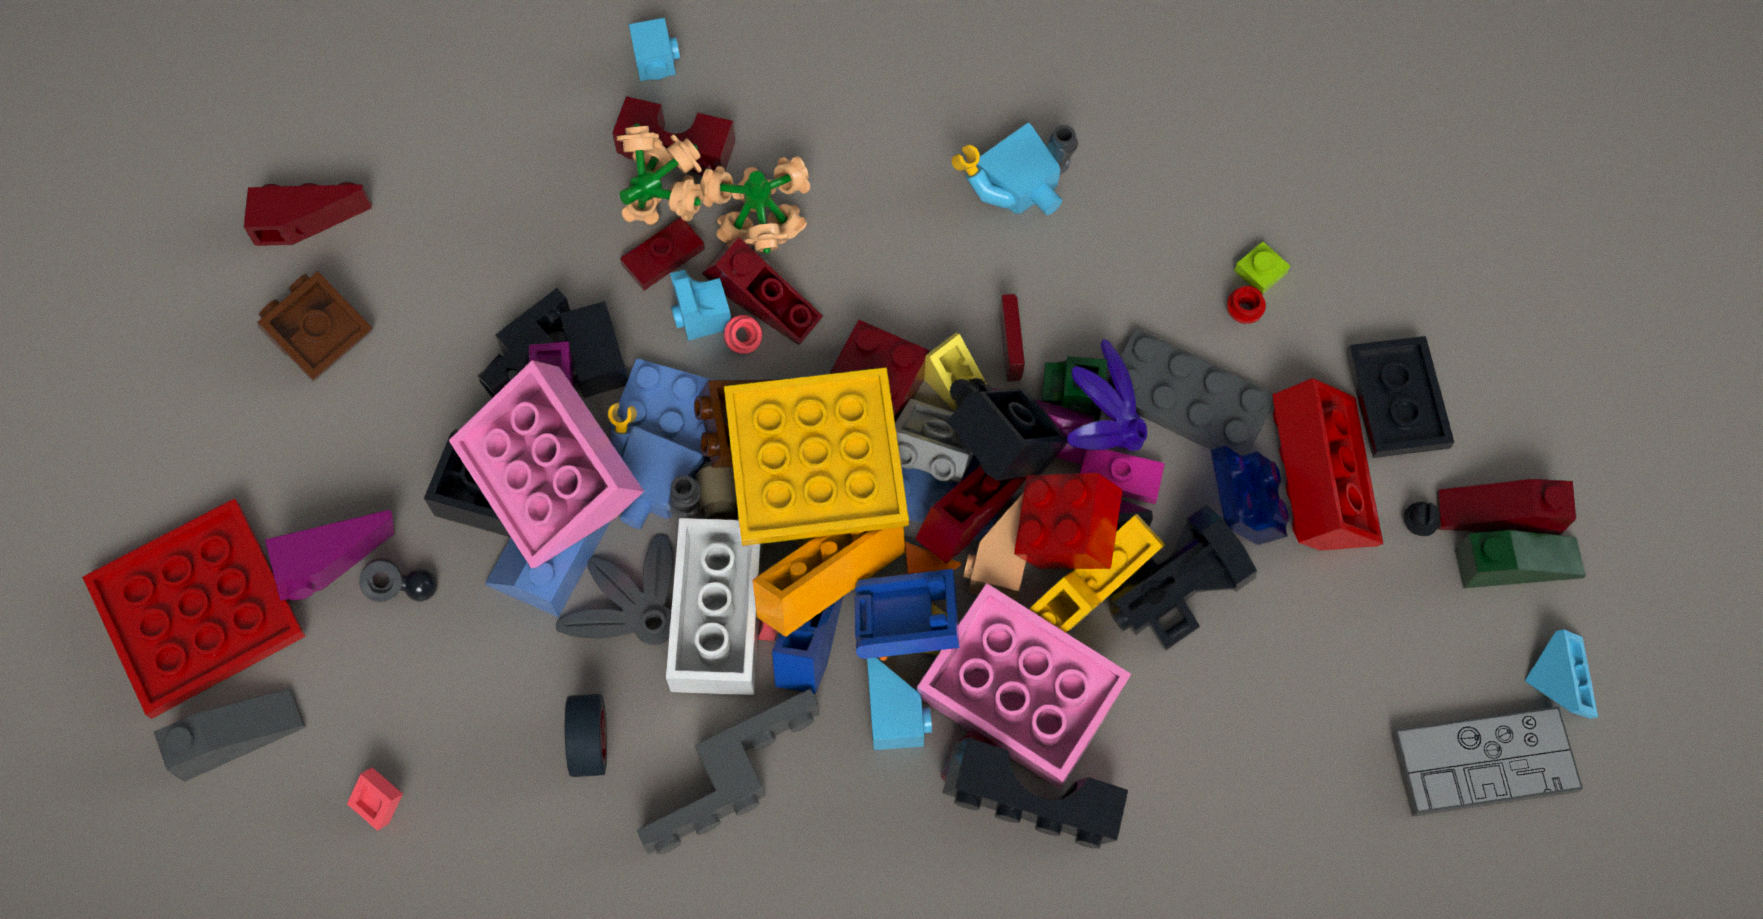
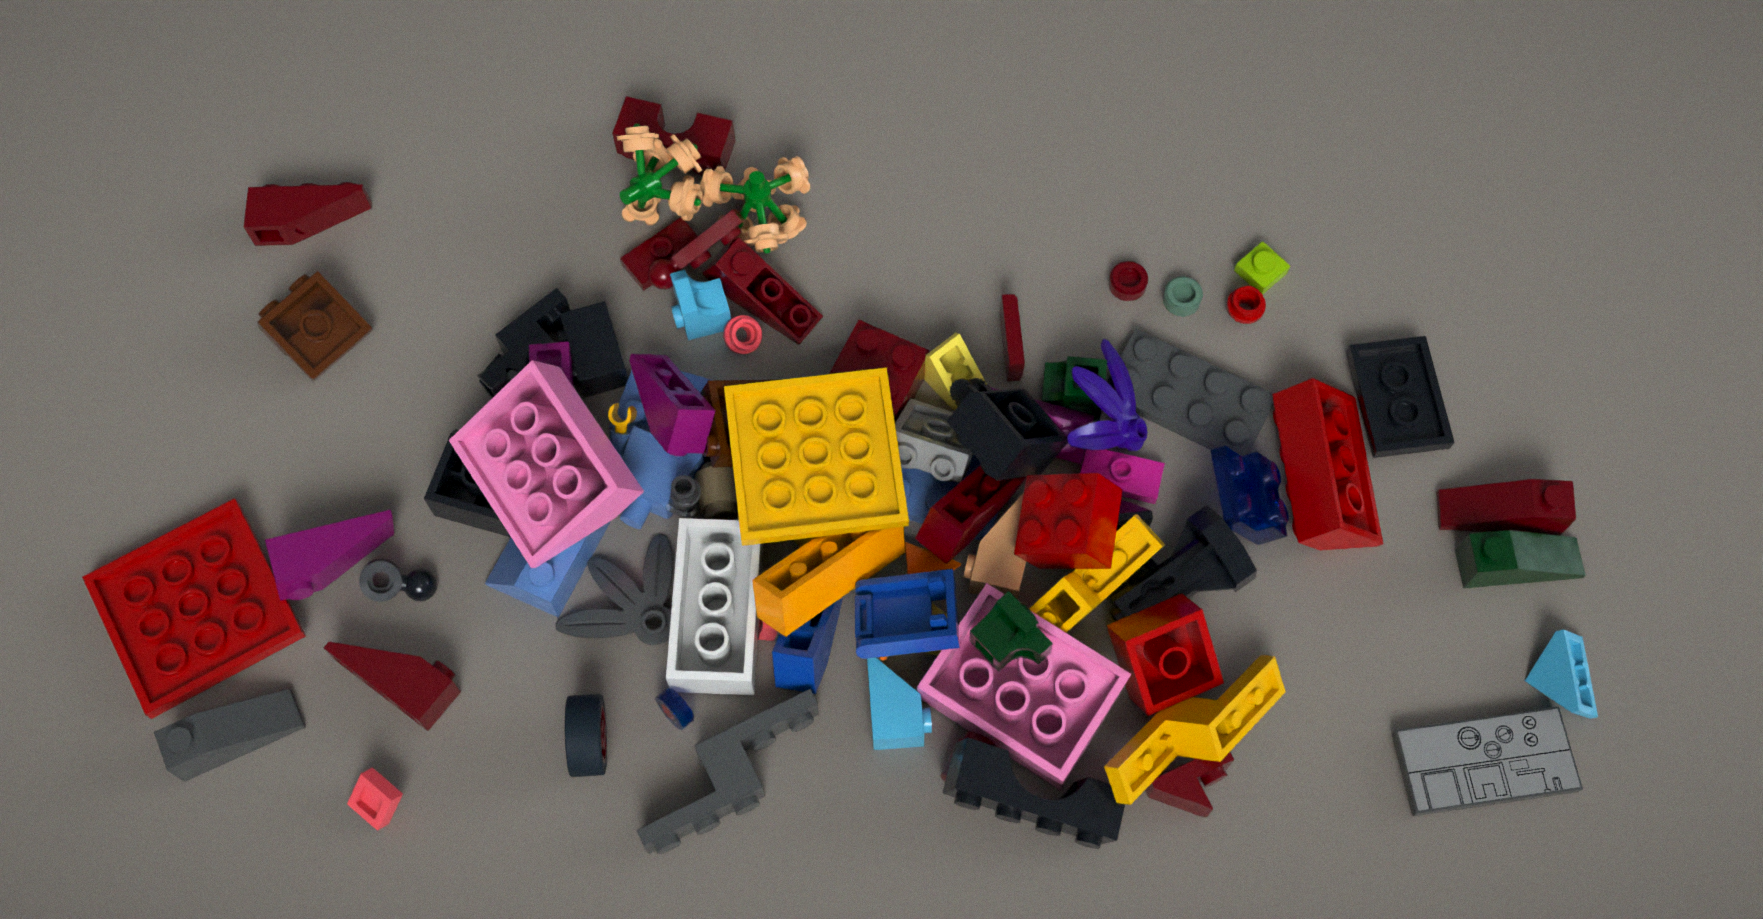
medium azure brick [629,18,680,81] -> none
medium azure torso [952,122,1078,215] -> none
black piece [1404,502,1440,536] -> none
none -> dark red slope [323,641,461,731]
none -> magenta slope [629,353,716,457]
none -> dark red plate [648,209,746,290]
none -> clear blue tile [655,688,694,730]
none -> dark green brick [969,591,1053,672]
none -> yellow bracket [1104,655,1286,805]
none -> red brick [1106,594,1224,716]
none -> dark red tile [1109,261,1148,301]
none -> dark red slope [1145,752,1234,817]
none -> sand green tile [1163,276,1203,317]

